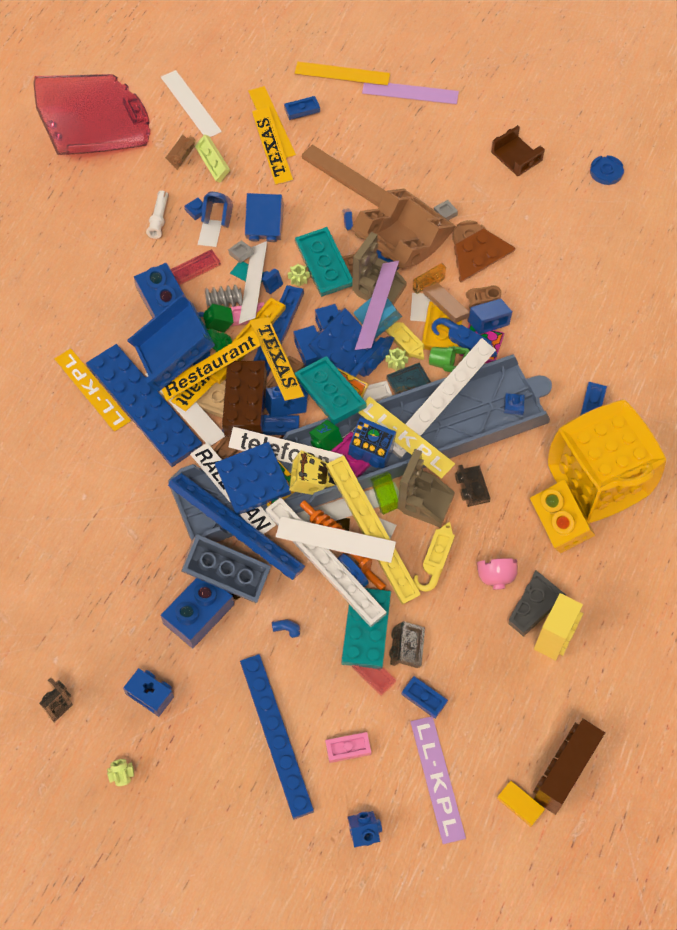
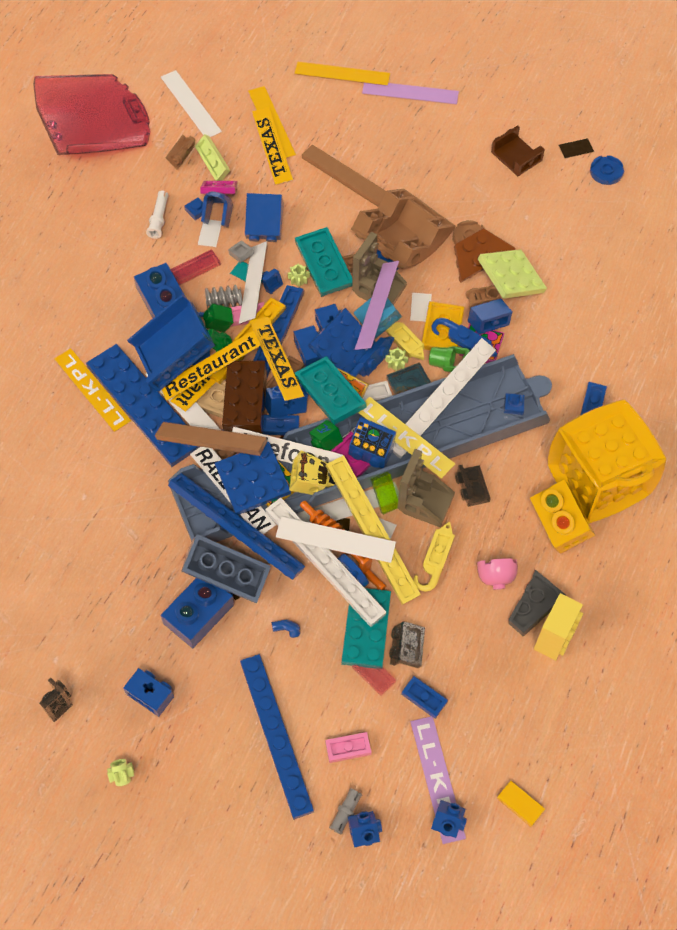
blue plate [284,96,320,120] -> none
blue tile [342,208,353,230] -> none
clear yellow plate [413,263,446,294] -> none
medium nougat tile [423,283,470,323] -> none
light grey plate [434,200,458,220] -> none
reddish brown brick [533,719,606,815] -> none
none -> medium nougat tile [155,422,267,456]
none -> dark pink tile [200,181,237,194]
none -> light grey pin [329,788,362,835]
none -> blue brick [431,800,467,838]
none -> yellowish green plate [478,249,547,299]
none -> dark brown sticker [559,138,594,158]

